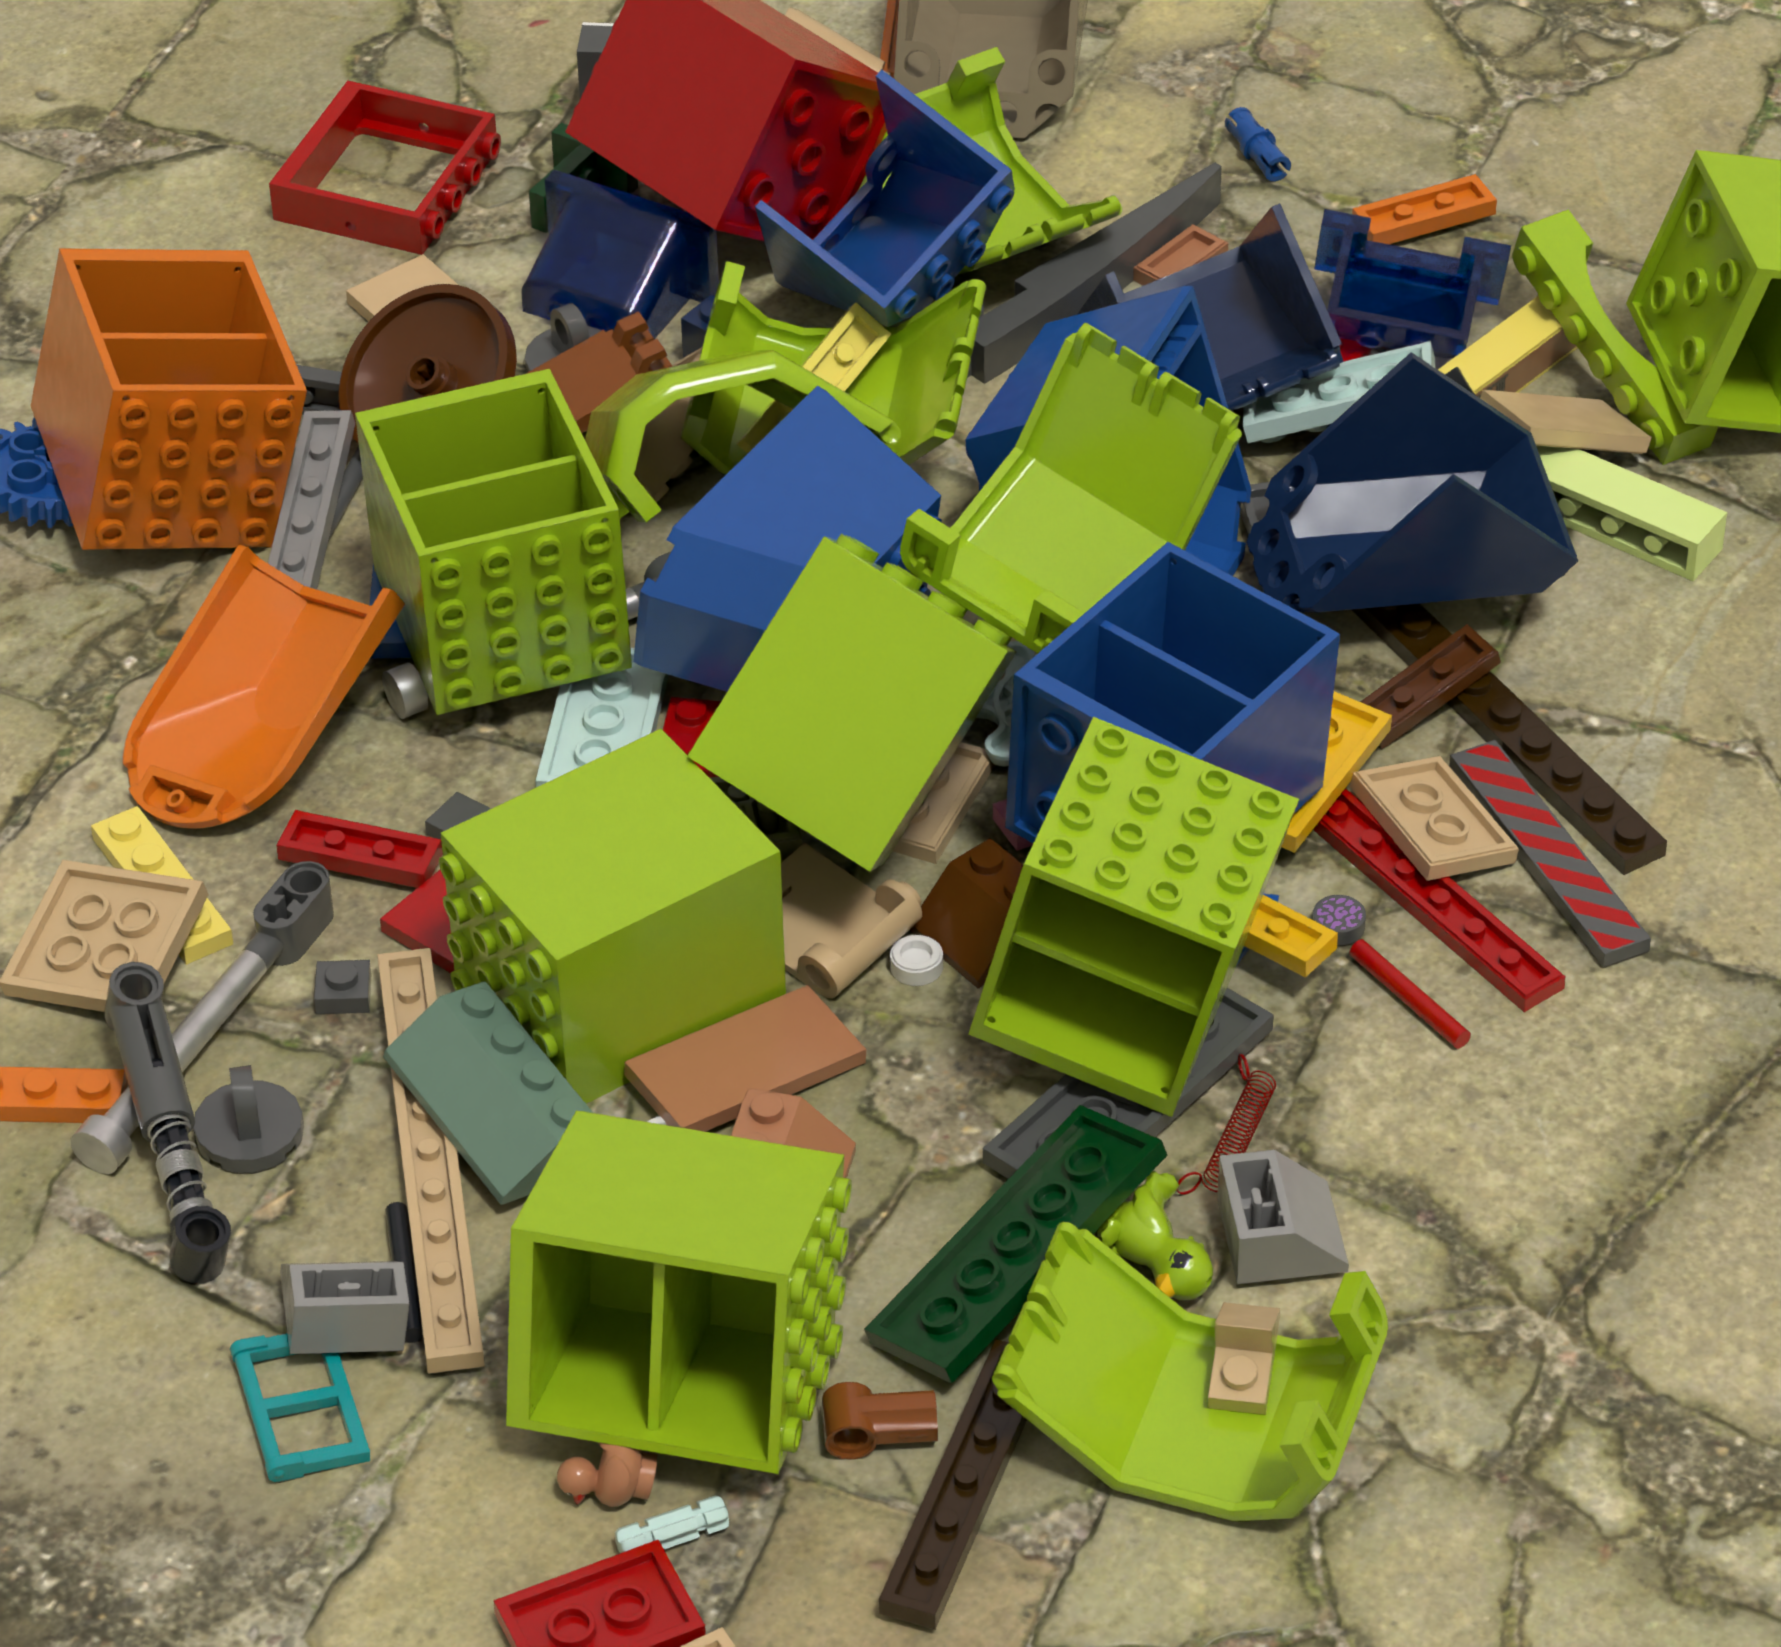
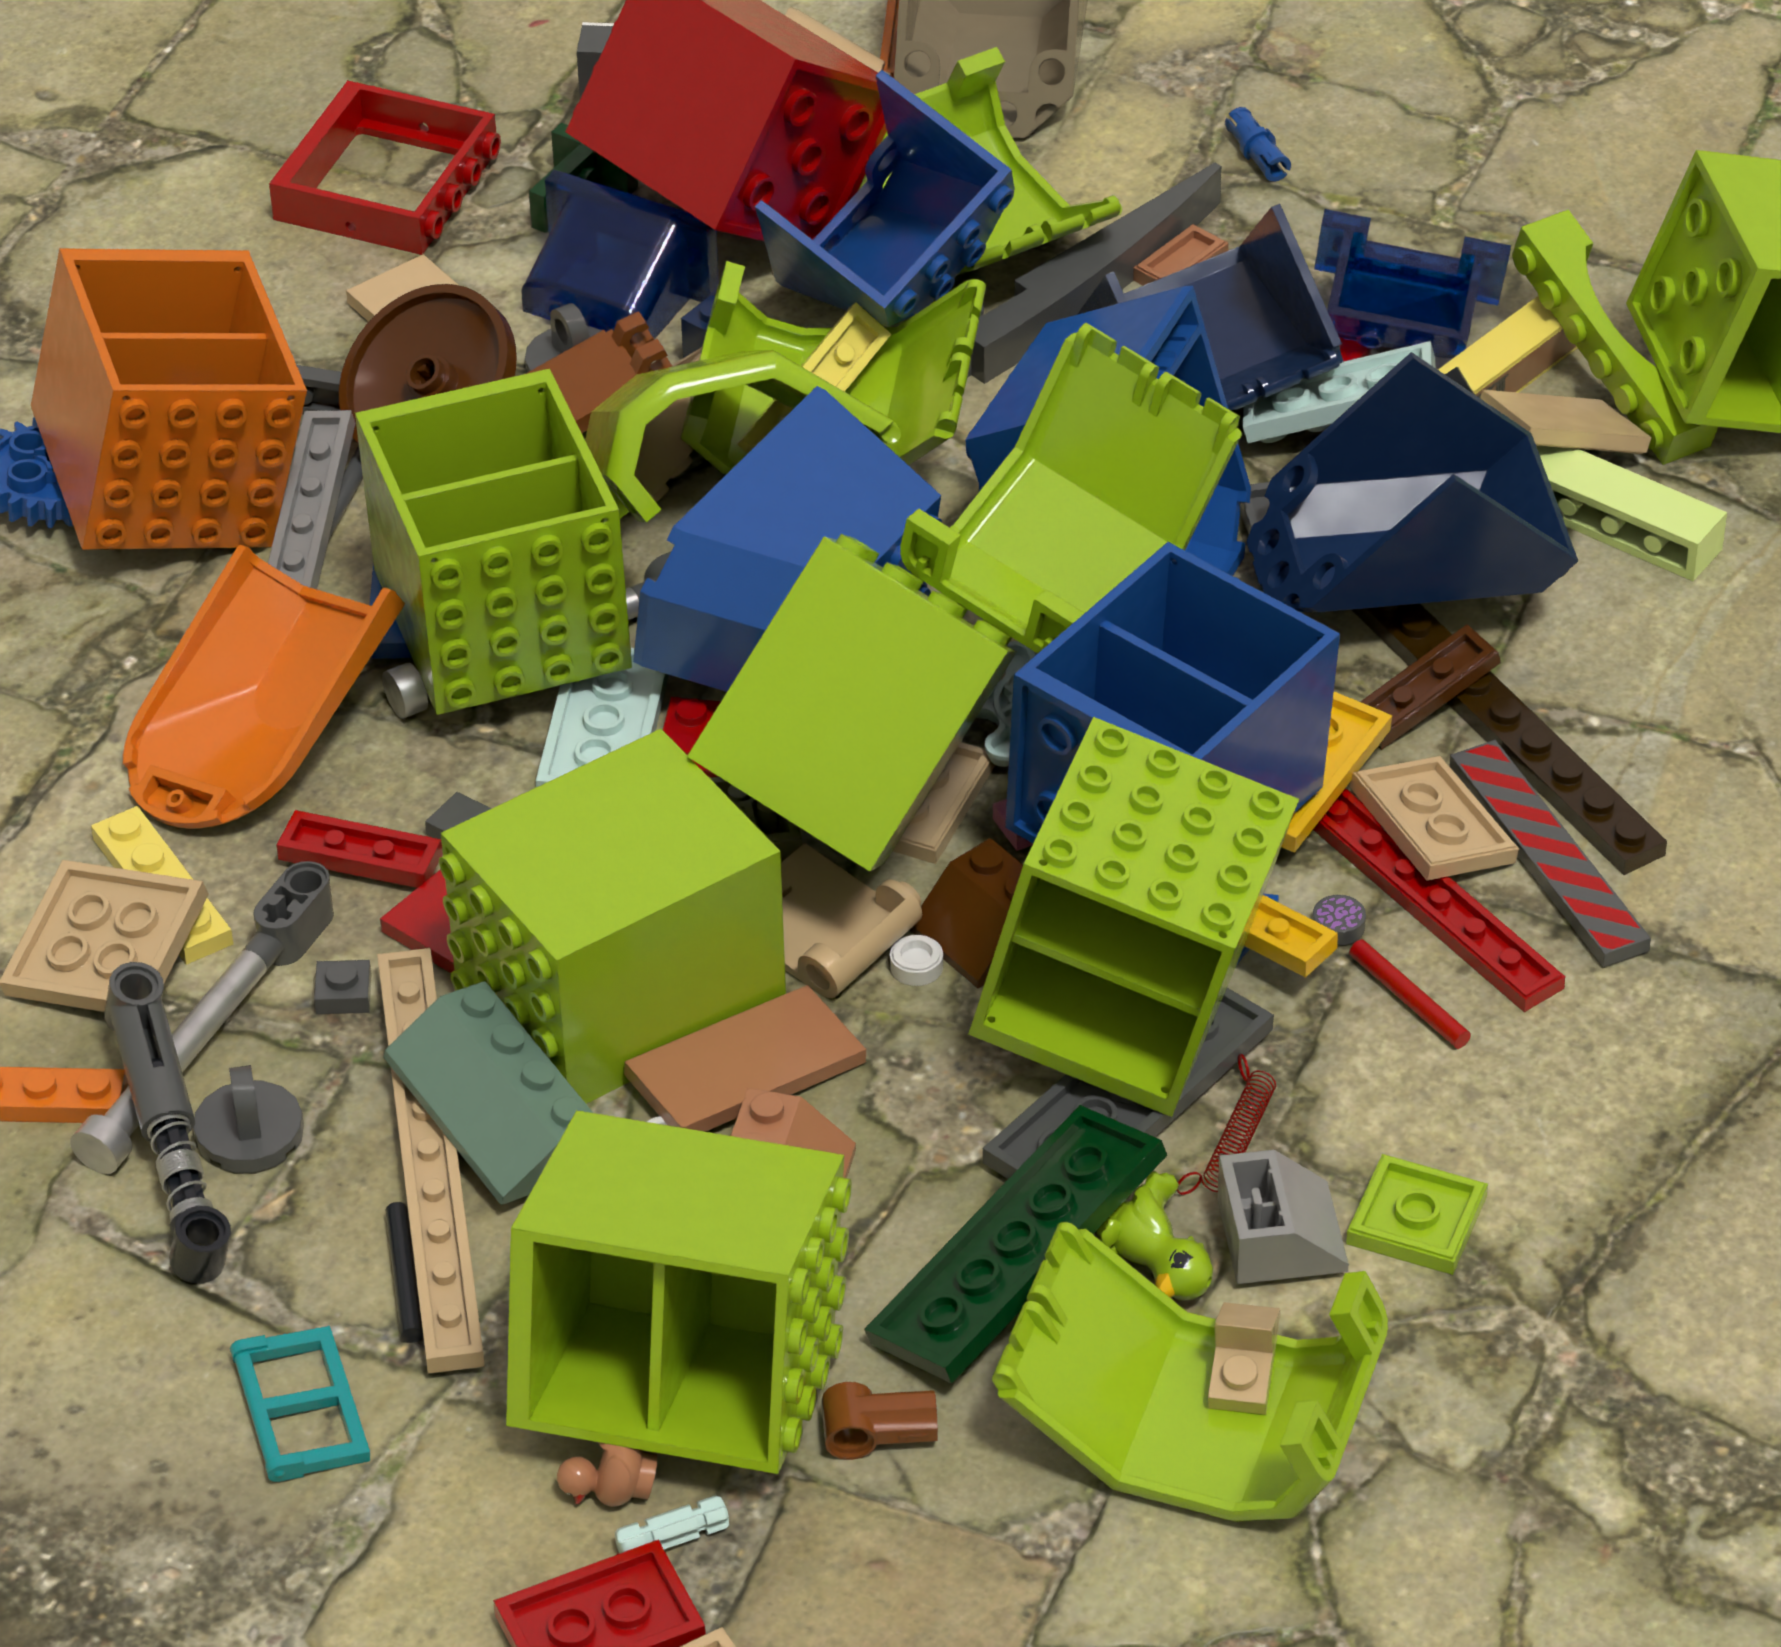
light grey slope [280,1261,409,1354] -> none
dark brown plate [879,1339,1027,1630] -> none
orange plate [1352,174,1497,249] -> none
none -> lime tile [1346,1154,1488,1275]

